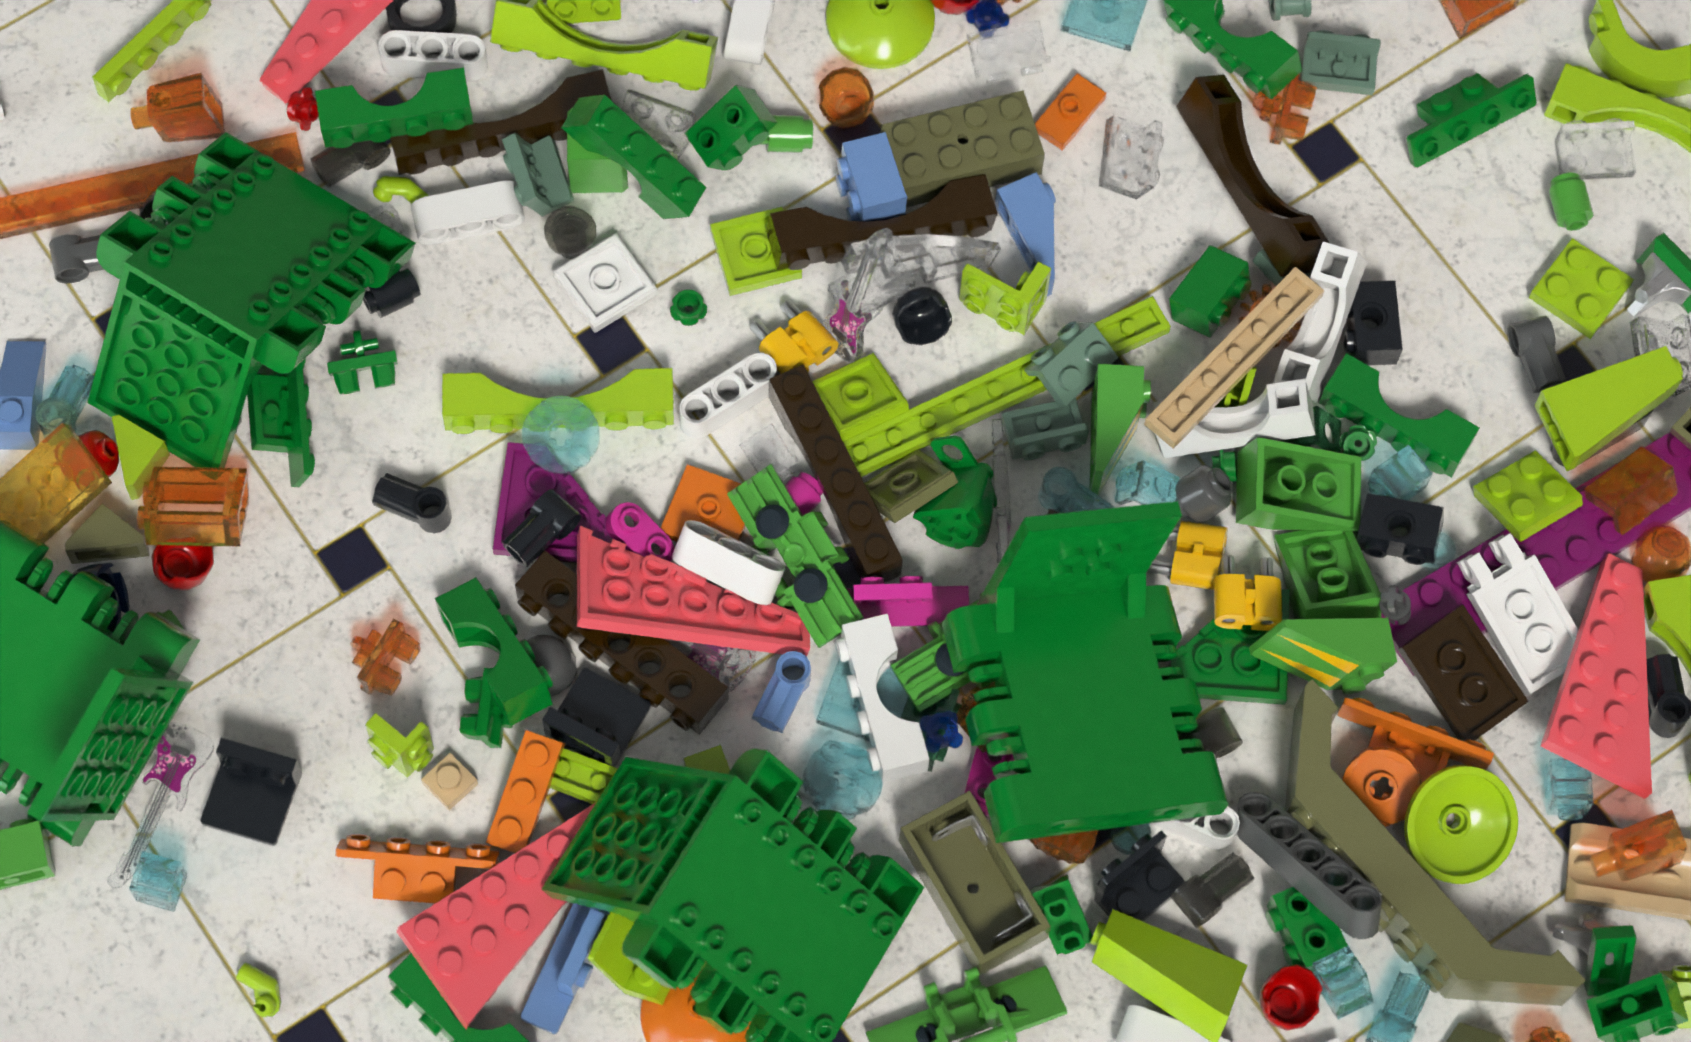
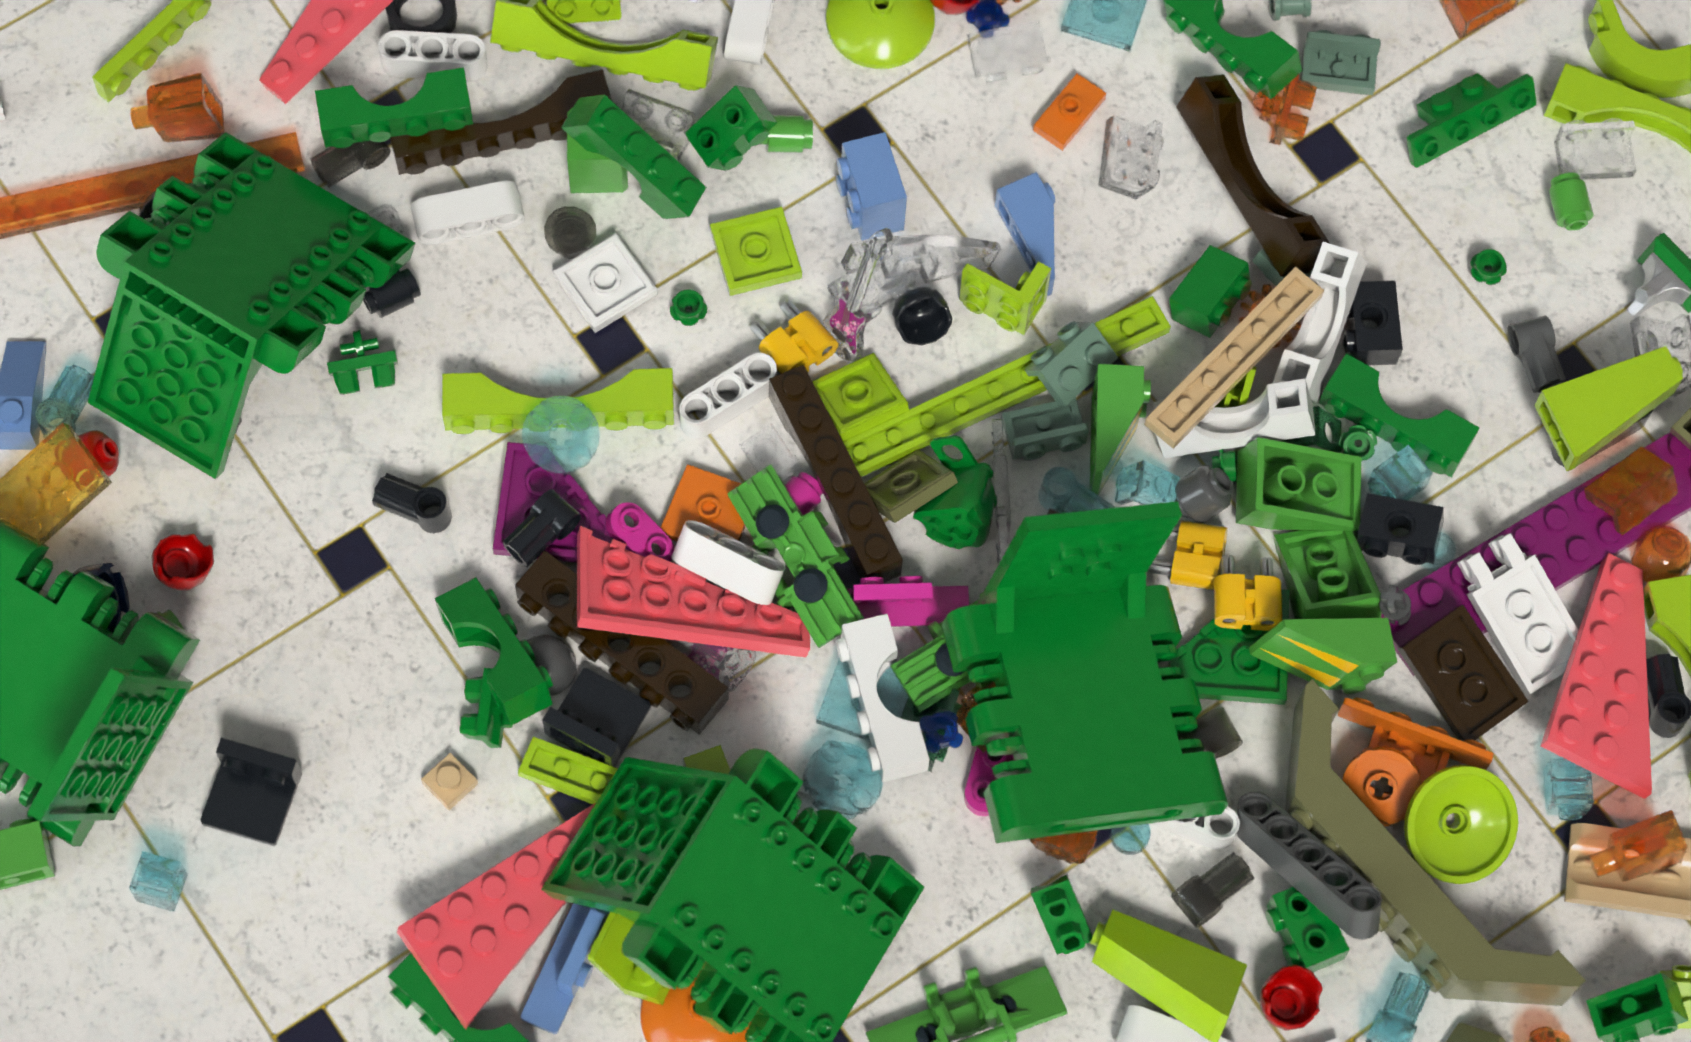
dark grey piece [49,234,104,284] -> none
olive slope [65,503,150,564] -> none
clear piece [107,722,214,889] -> none
lime slope [112,415,170,500] -> none
clear orange window [137,467,250,547] -> none
lime arm [236,962,281,1017] -> none
green bracket [247,358,315,487] -> none
red plate [287,87,319,131] -> none
orange bracket [335,834,500,903] -> none
clear orange hips [350,619,421,696] -> none
lime bracket [365,713,434,778] -> none
lime arm [373,176,430,204] -> none
orange plate [486,730,565,853] -> none
sand green bracket [502,133,574,217] -> none
medium blue piece [752,651,811,733] -> none
dark brown arch [766,174,998,270] -> none
clear orange hair [819,67,874,128] -> none
olive piece [880,90,1045,207] -> none
olive piece [899,791,1051,976] -> none
black bracket [1094,830,1187,922] -> none
clear light blue brick [1312,946,1374,1020] -> none
lime plate [1473,450,1583,542] -> none
lime plate [1529,238,1635,339] -> none
green piece [1553,912,1637,996] -> none
none -> green plate [1470,249,1507,285]

